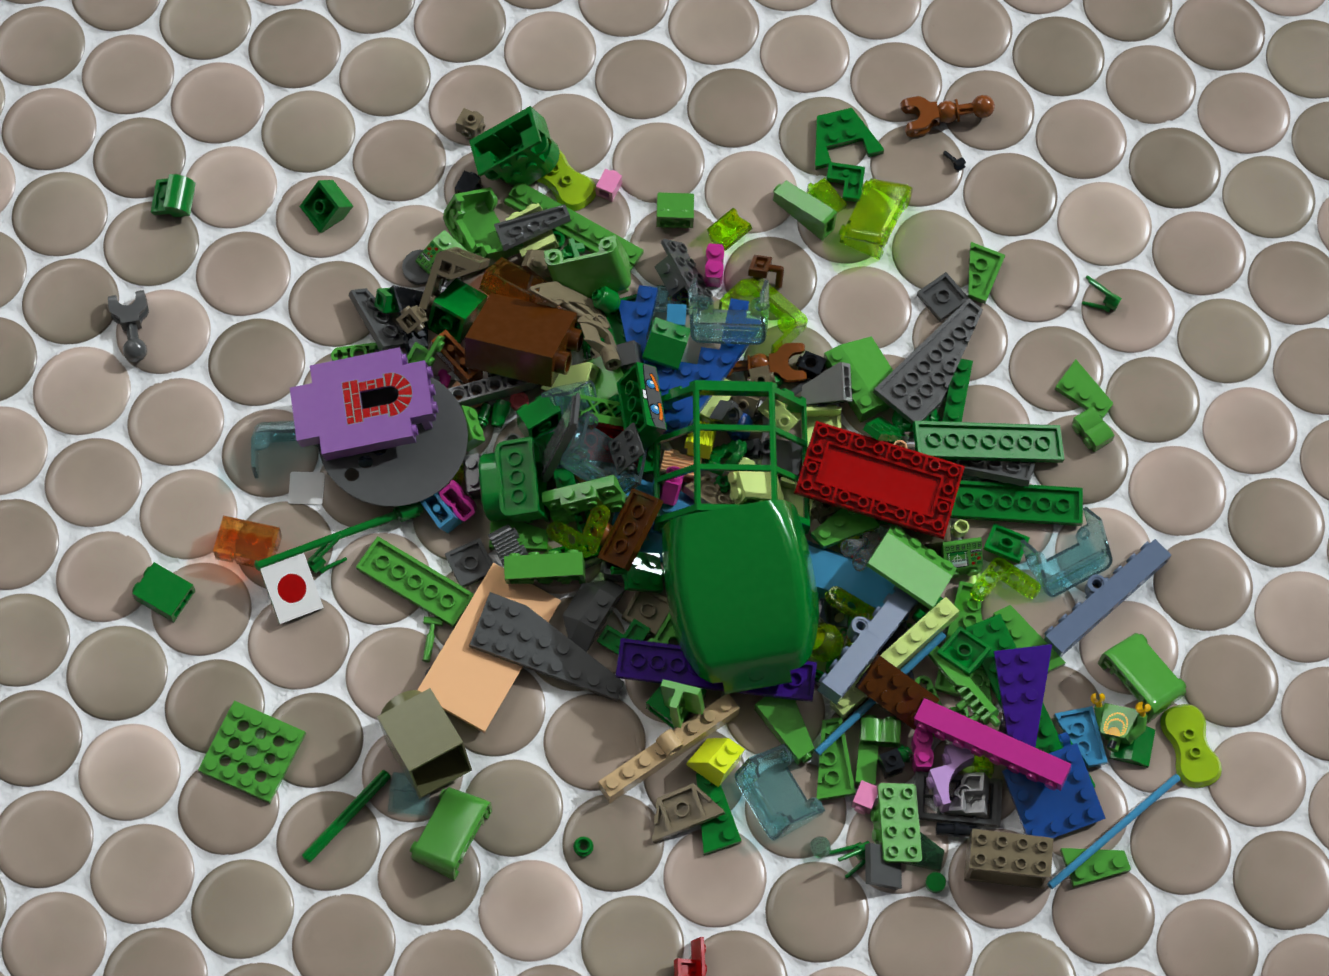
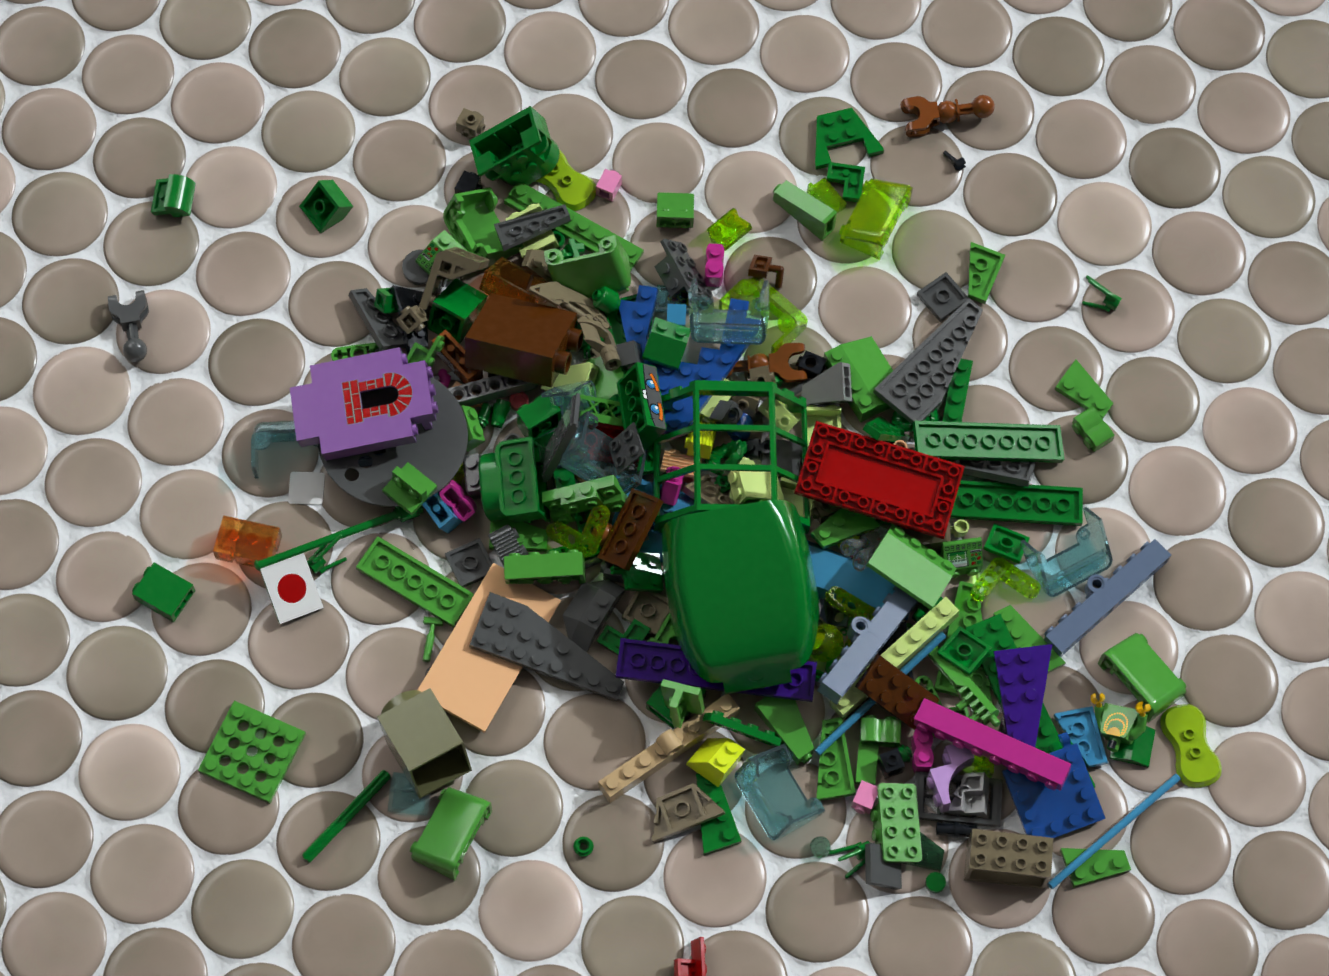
none -> bright green bracket [382,462,437,516]
none -> green plate [703,710,782,746]

